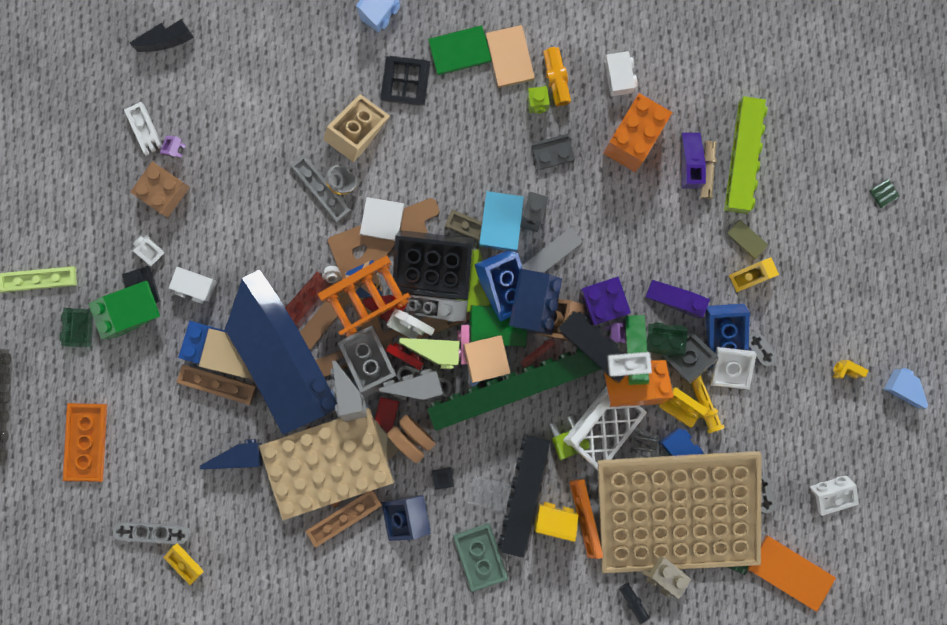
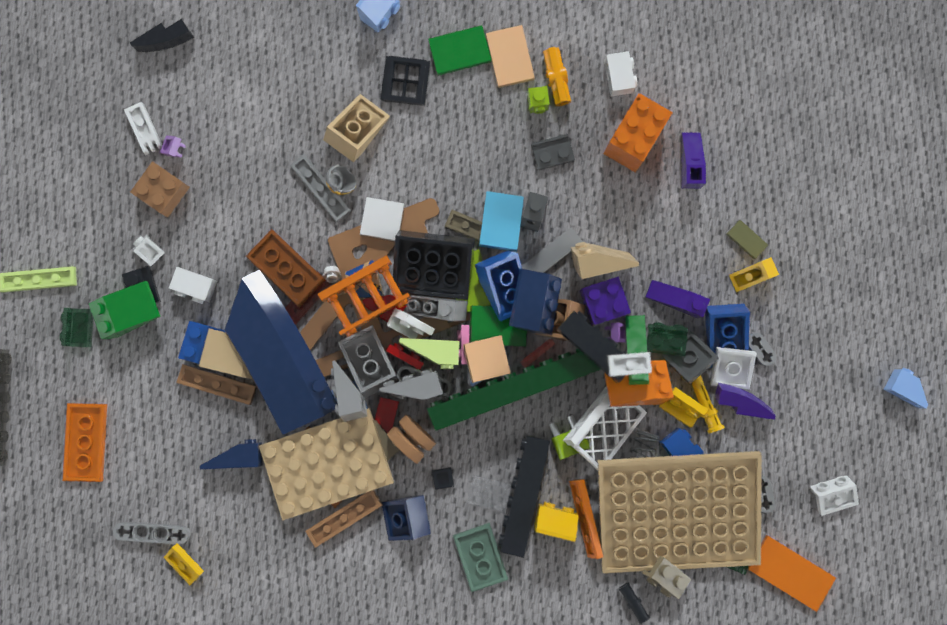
tan pin [700,141,717,199] -> none
lime brick [724,96,768,214] -> none
yellow bracket [833,360,869,379] -> none
dark green piece [869,179,900,208] -> none
none -> dark orange tile [246,229,326,308]
none -> tan slope [571,242,639,279]
none -> dark purple slope [715,383,776,420]

